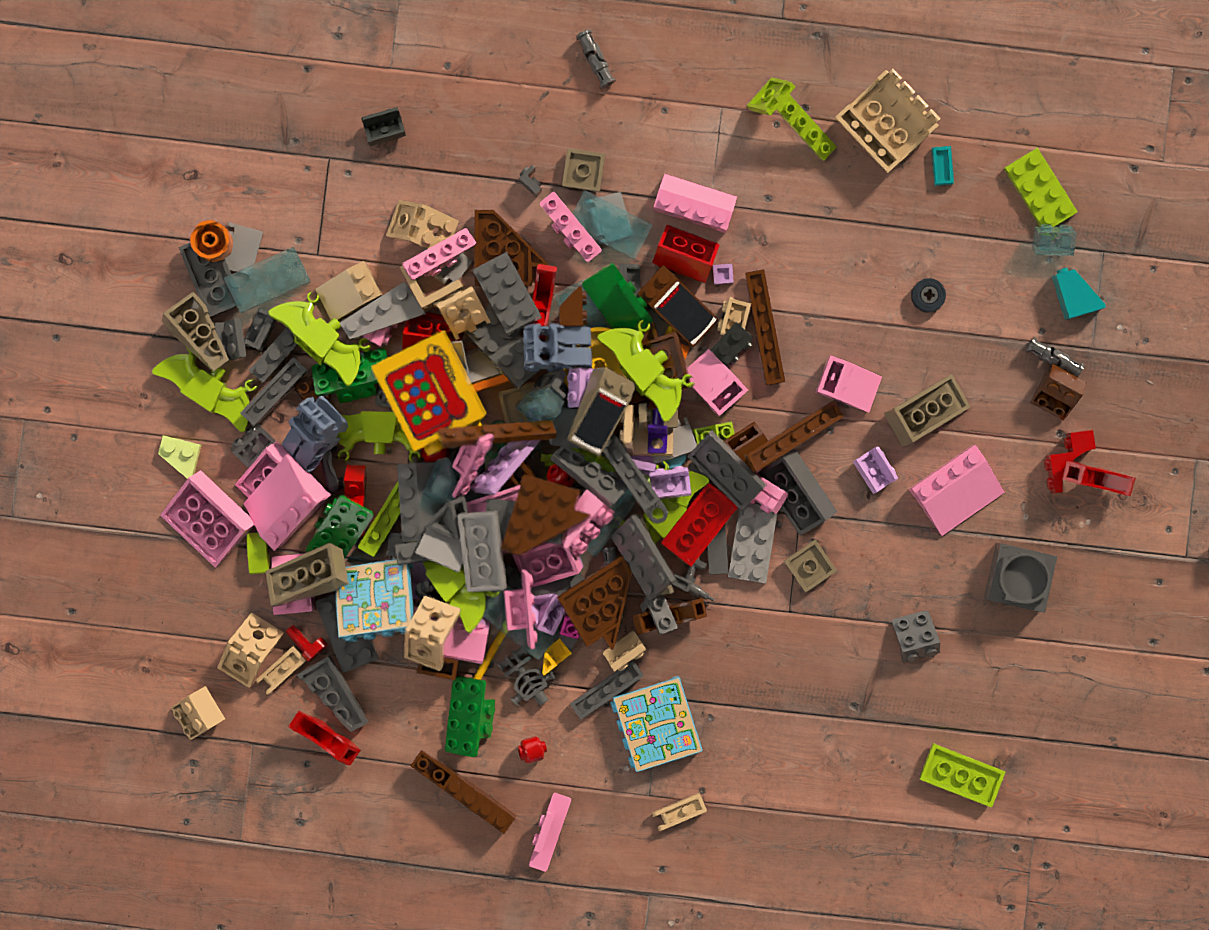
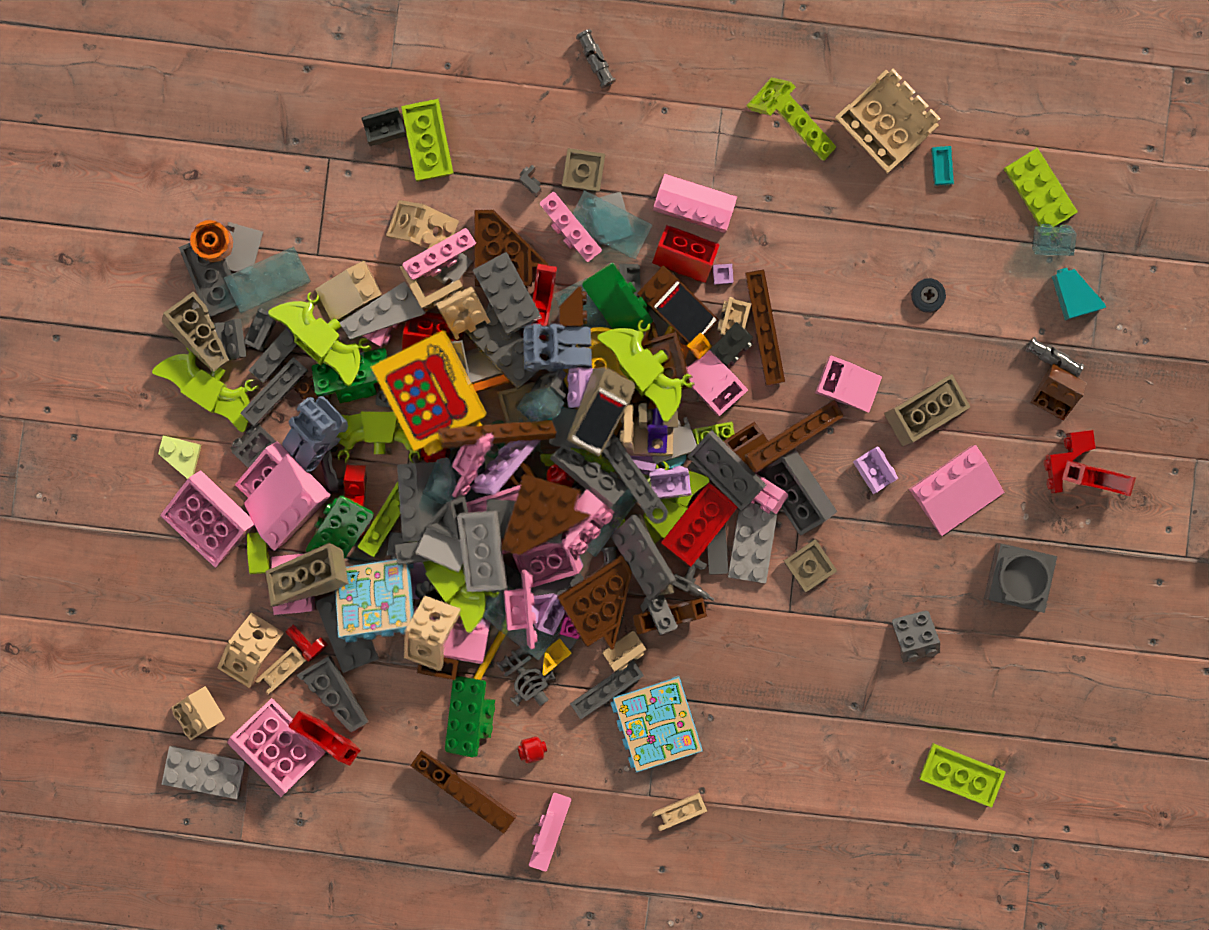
none -> light grey plate [162,746,246,799]
none -> bright pink slope [227,698,326,797]
none -> lime plate [401,99,454,182]
none -> light orange tile [687,333,712,360]

